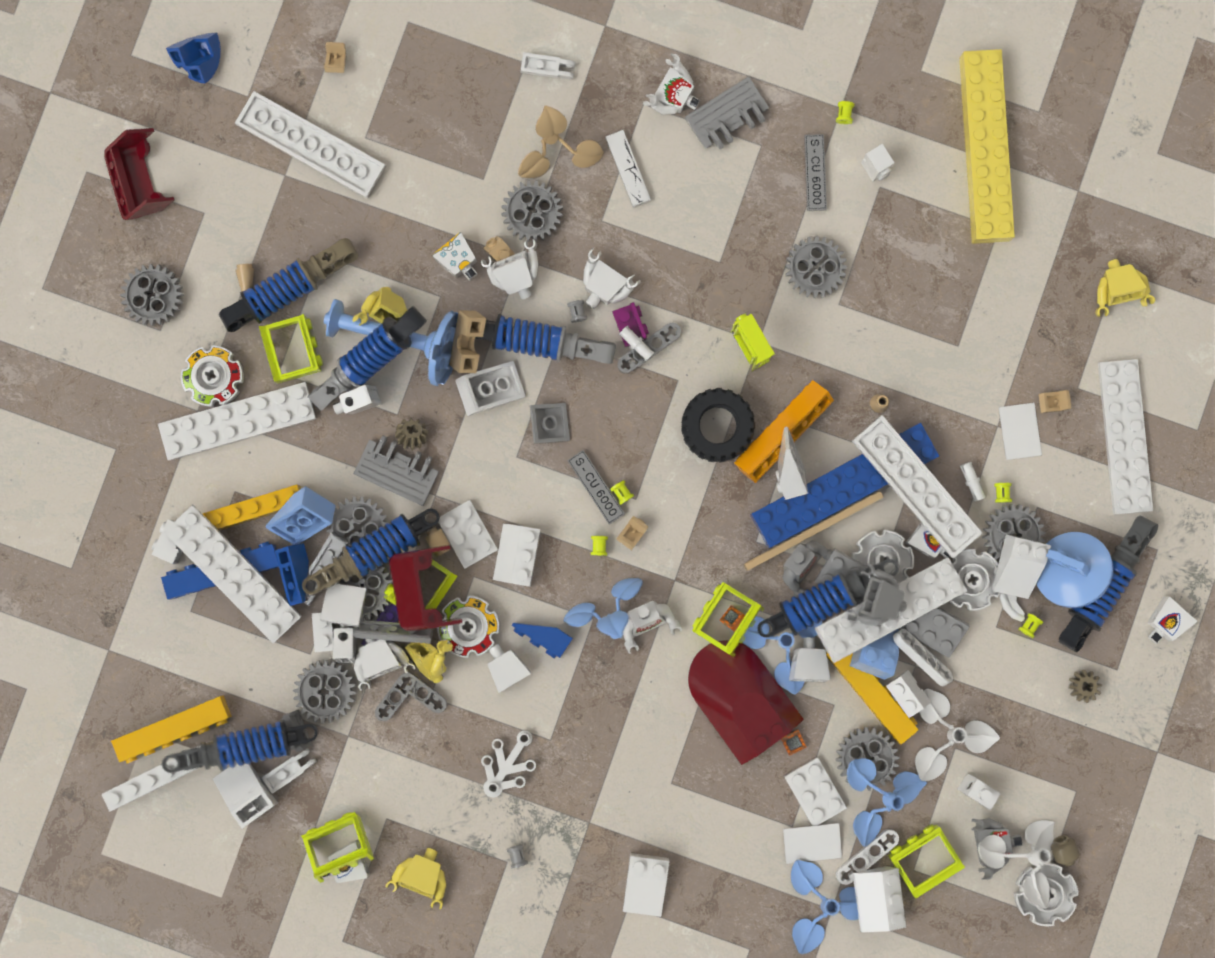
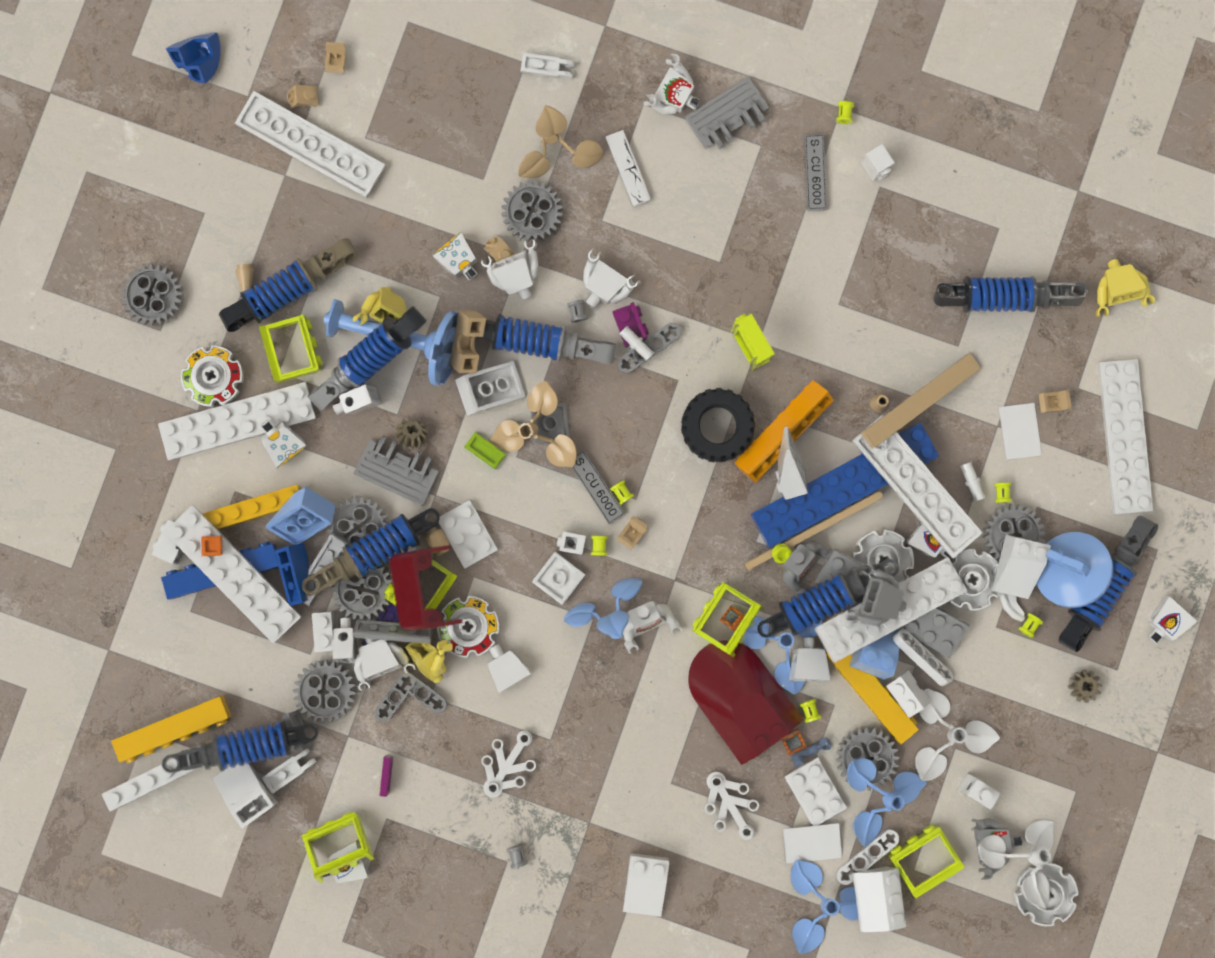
dark red windscreen [104,128,175,220] -> none
white tile [320,584,367,627] -> none
light yellow torso [386,848,446,909] -> none
white slope [493,523,541,587] -> none
blue slope [512,623,573,659] -> none
light grey gear [785,236,847,299] -> none
light yellow brick [959,49,1015,244] -> none
dark tan head [1051,835,1079,866] -> none
none -> orange tile [201,536,223,556]
none -> white torso [260,419,306,468]
none -> tan bracket [287,85,319,108]
none -> magenta tile [379,755,393,797]
none -> lime tile [464,432,506,469]
none -> tan plant [489,381,577,467]
none -> white plate [532,552,586,605]
none -> white brick [557,532,586,555]
none -> white plant [704,772,759,840]
none -> neon yellow tile [771,543,792,564]
none -> sand blue arm [791,738,831,767]
none -> neon yellow bush [799,699,822,723]
none -> tan tile [861,353,981,449]
none -> piece [933,276,1088,313]

